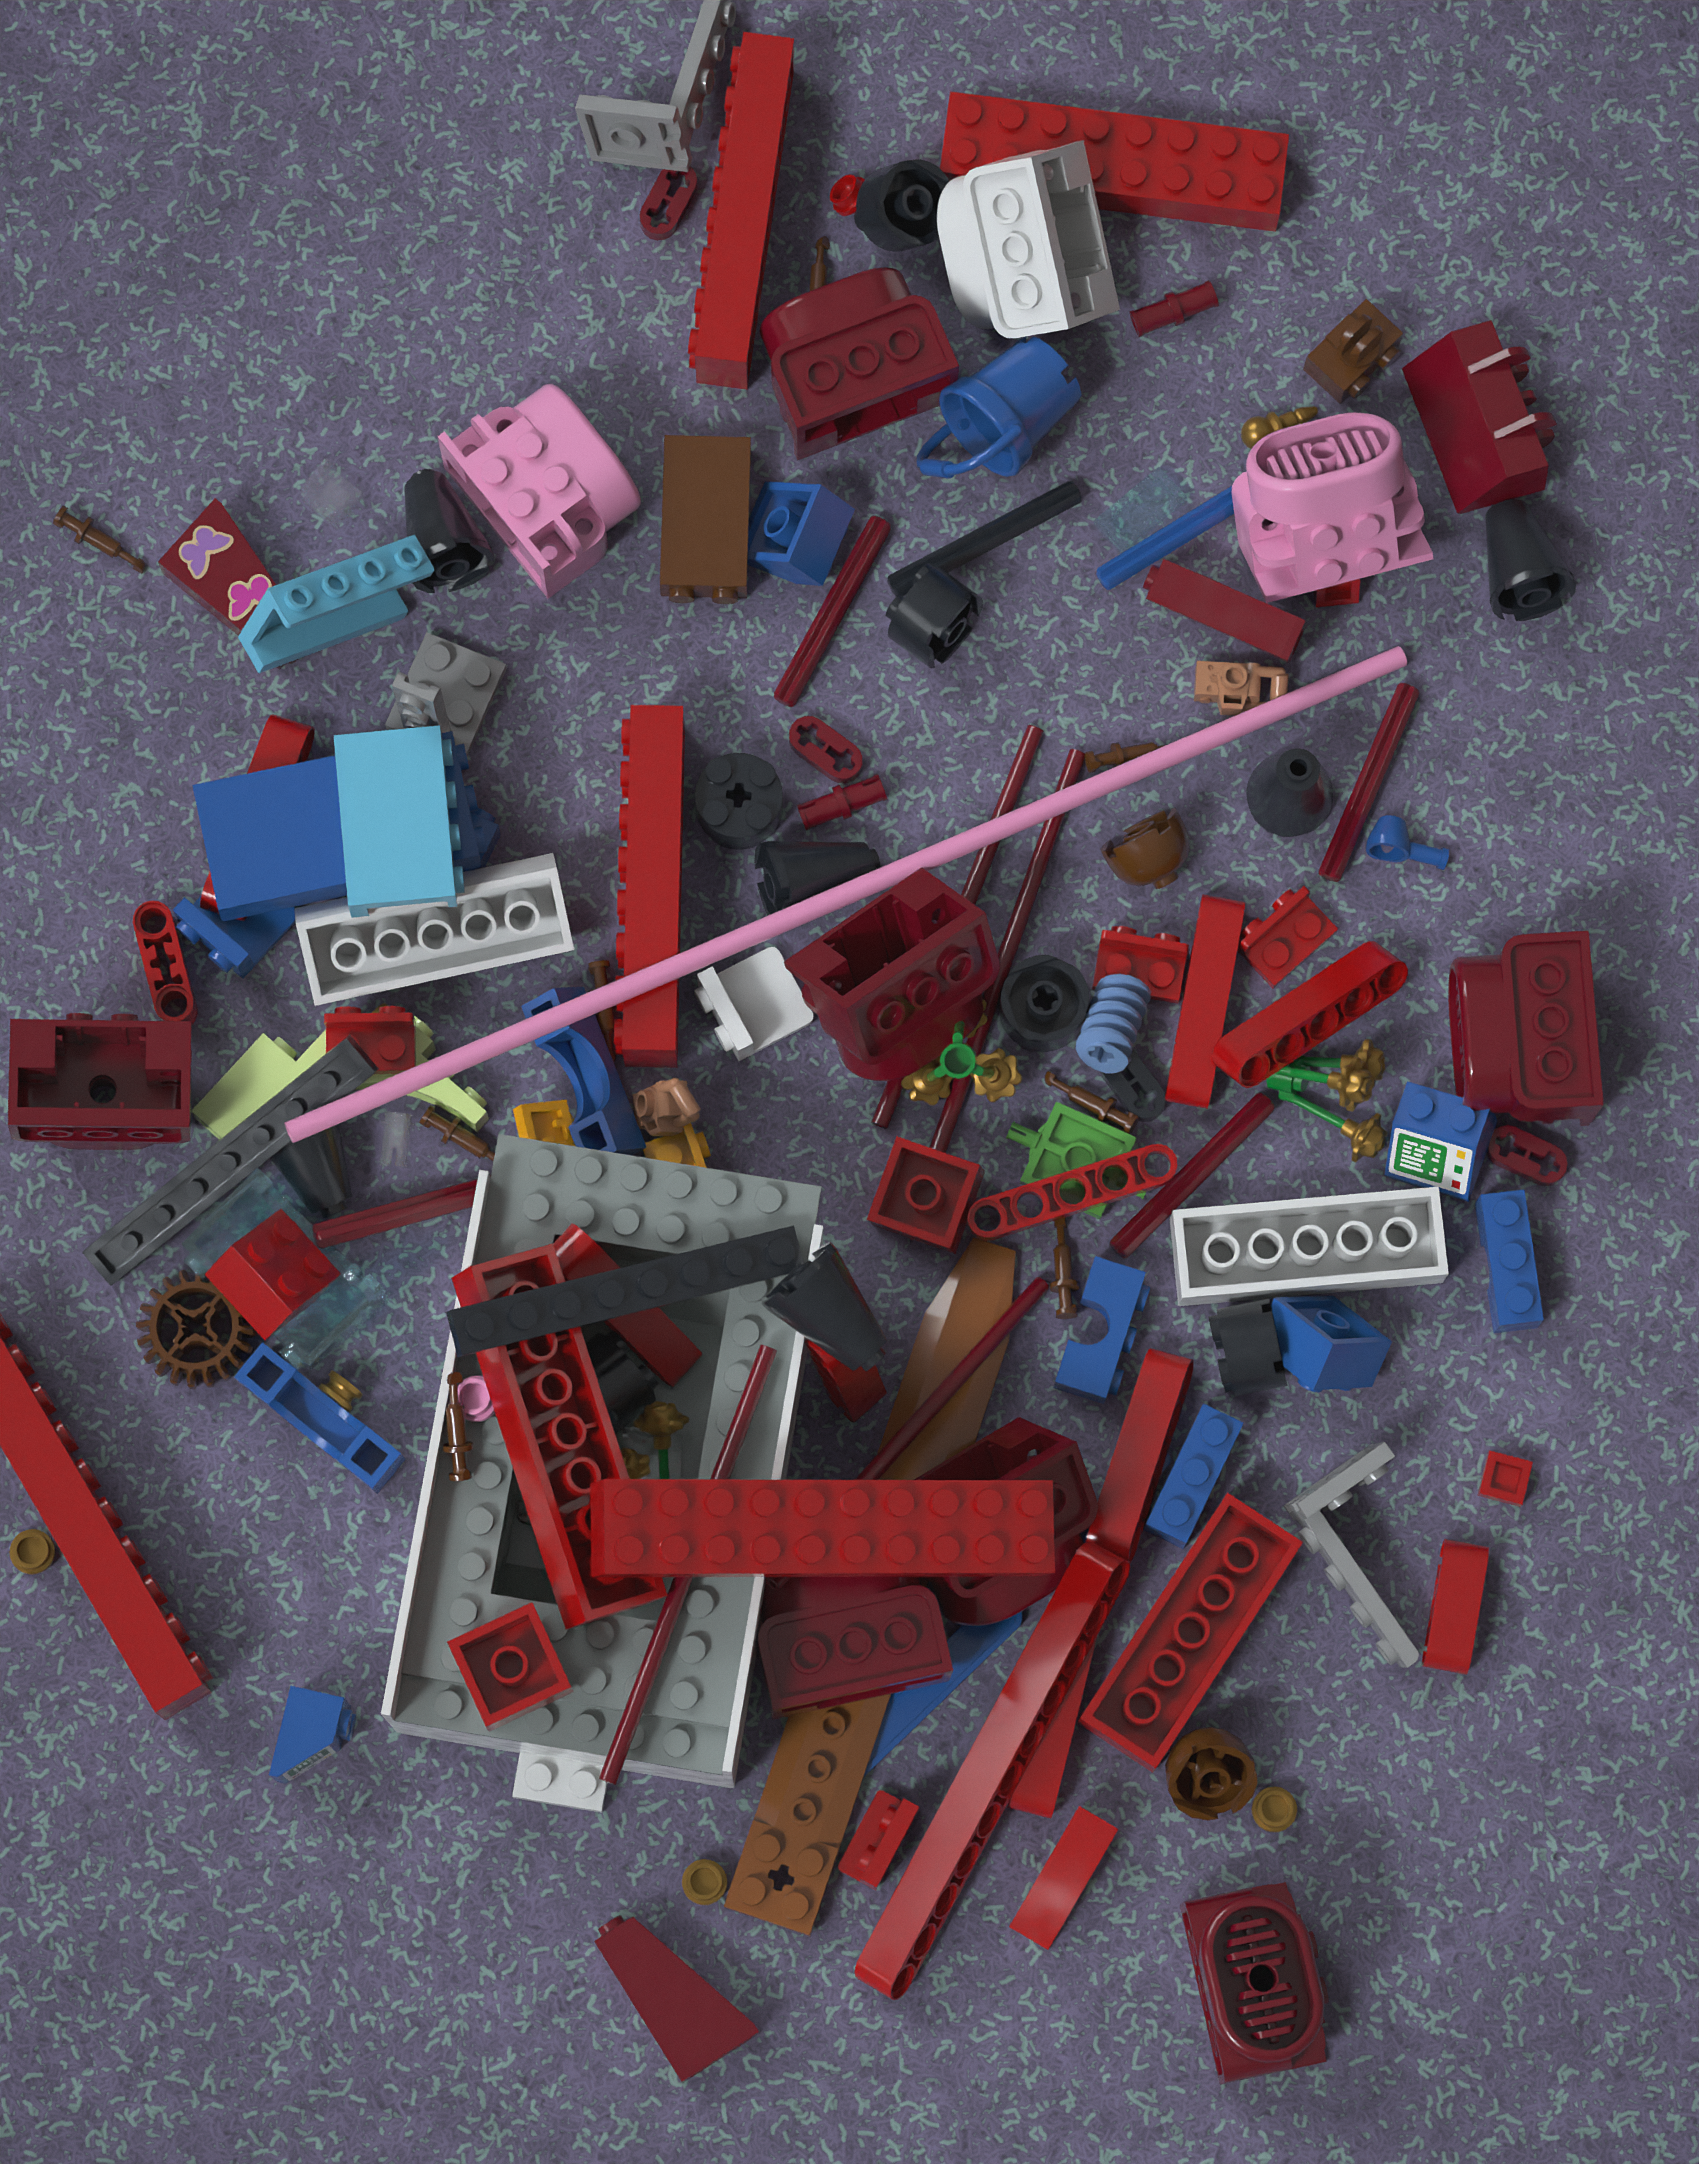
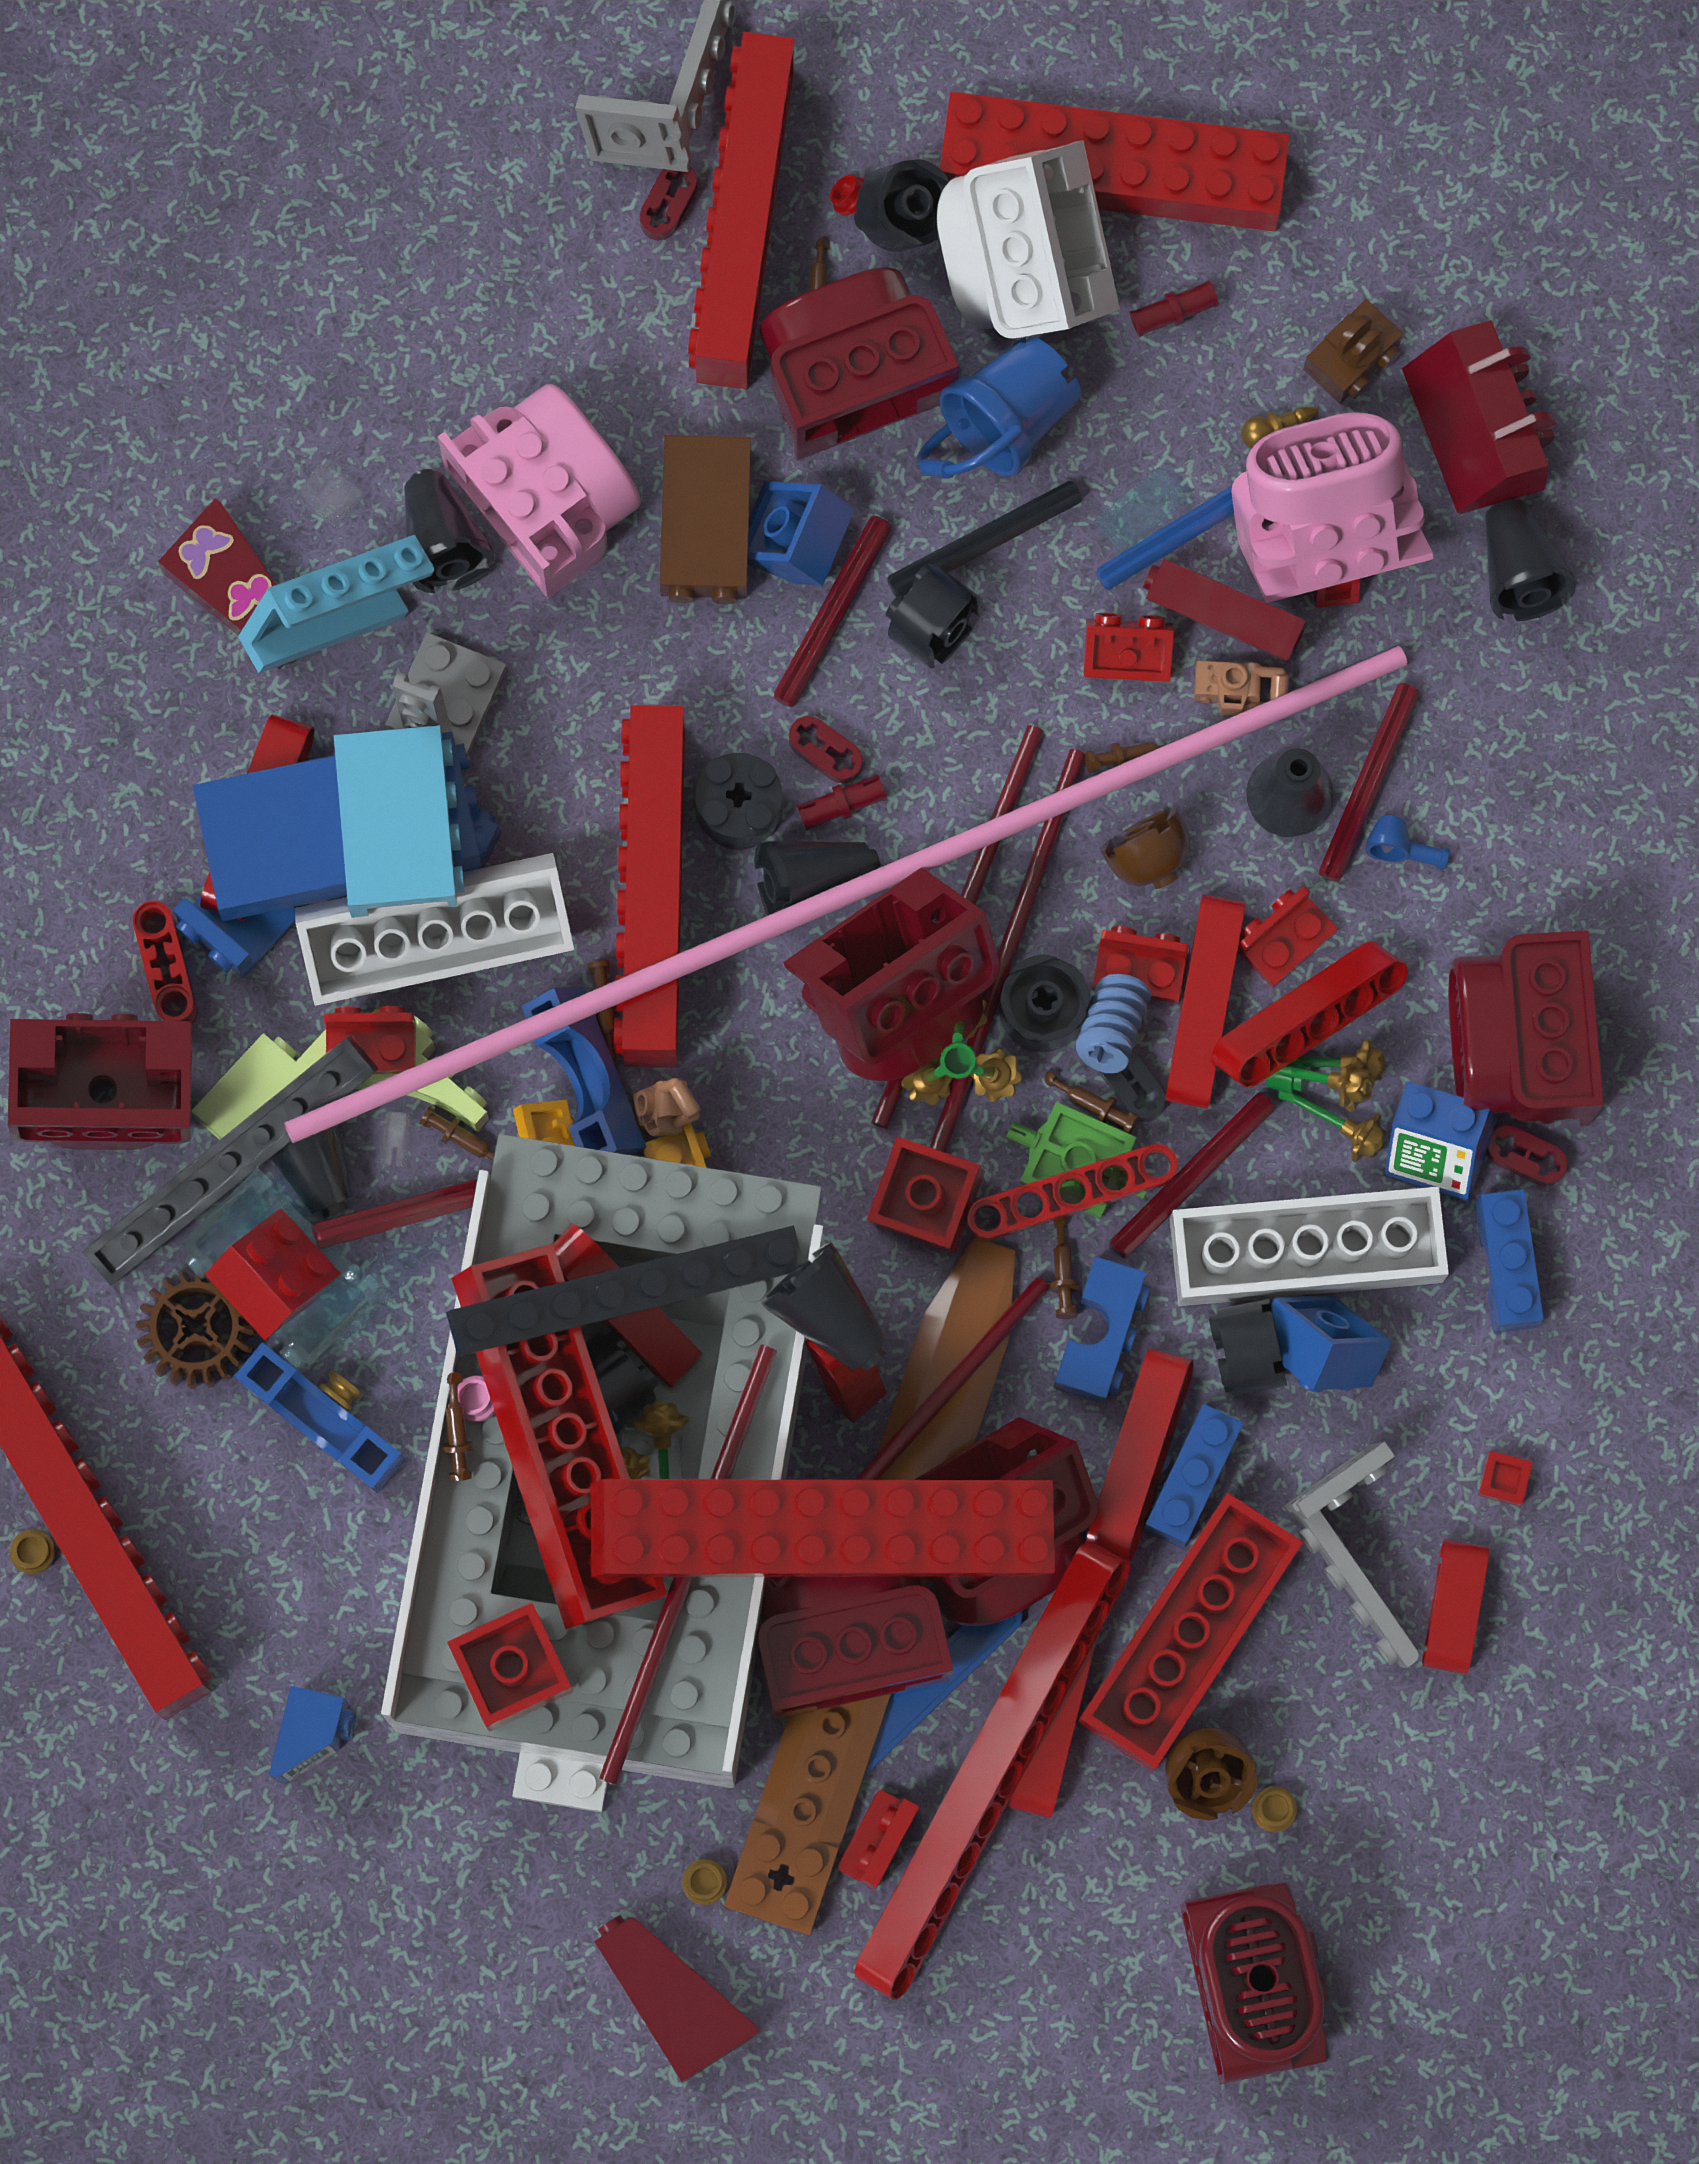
reddish brown piece [53,505,145,574] -> none
white bracket [694,947,813,1061] -> none
red slope [1009,1806,1118,1950] -> none
none -> red bracket [1083,612,1174,682]

